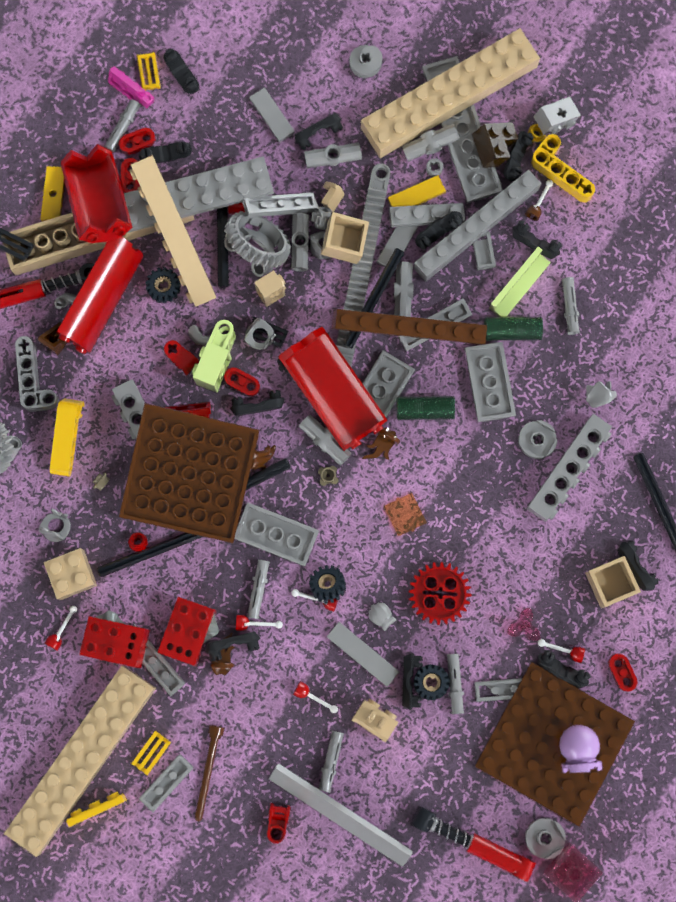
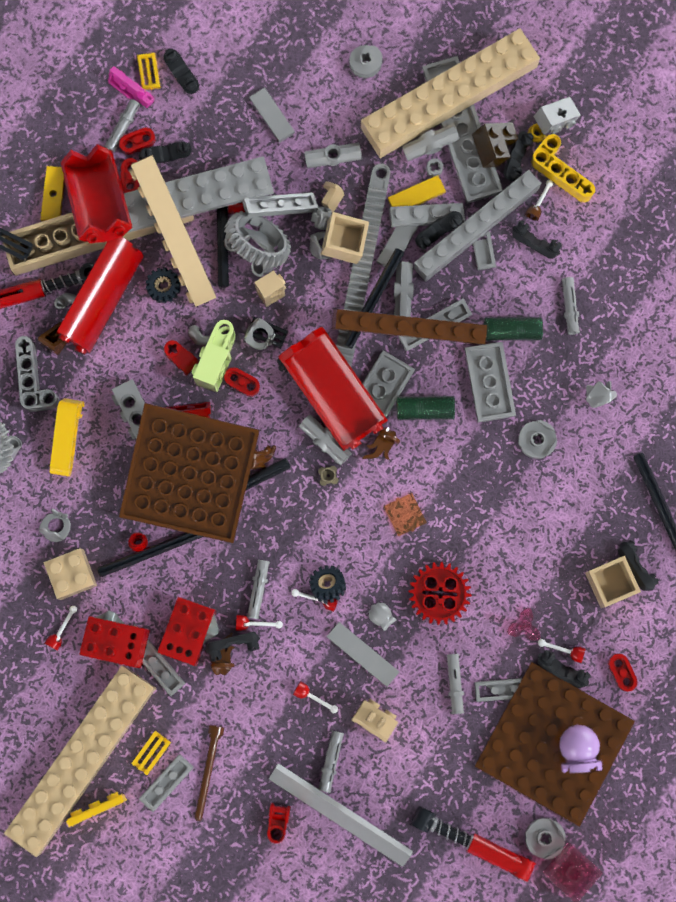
dark tan plate [93,473,110,491] -> none
black piece [230,390,285,416] -> none
light grey plate [234,502,319,567] -> none
light grey piece [291,213,309,272] -> none
black piece [295,113,343,150] -> none
black piece [402,653,423,710] -> none
black bush [413,665,450,700] -> none
yellowish green fence [489,247,551,320] -> none
light grey brick [526,414,612,522] -> none

